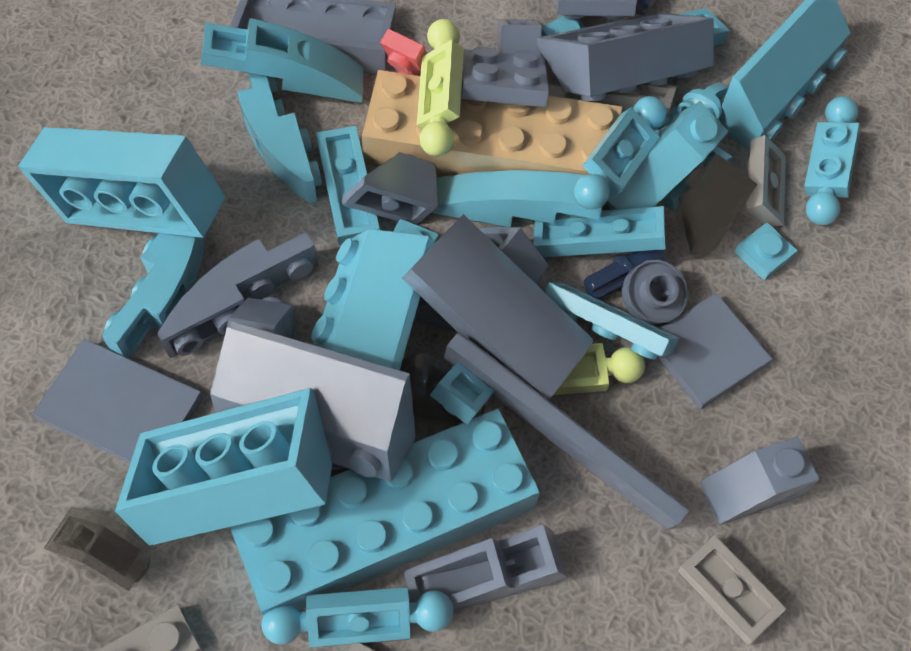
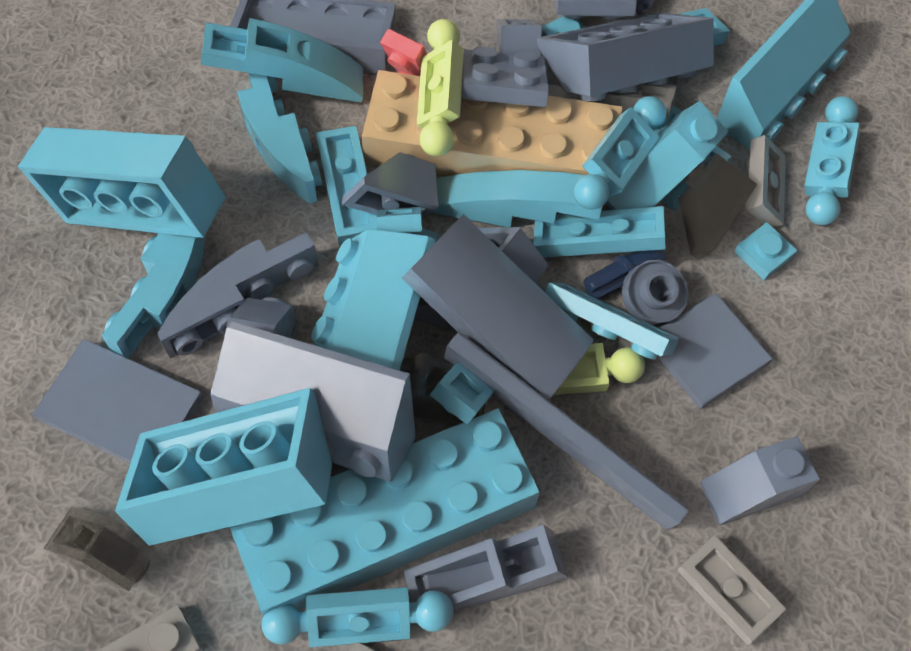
medium azure piece [677,82,729,121] -> none
none -> medium azure plate [376,207,423,234]

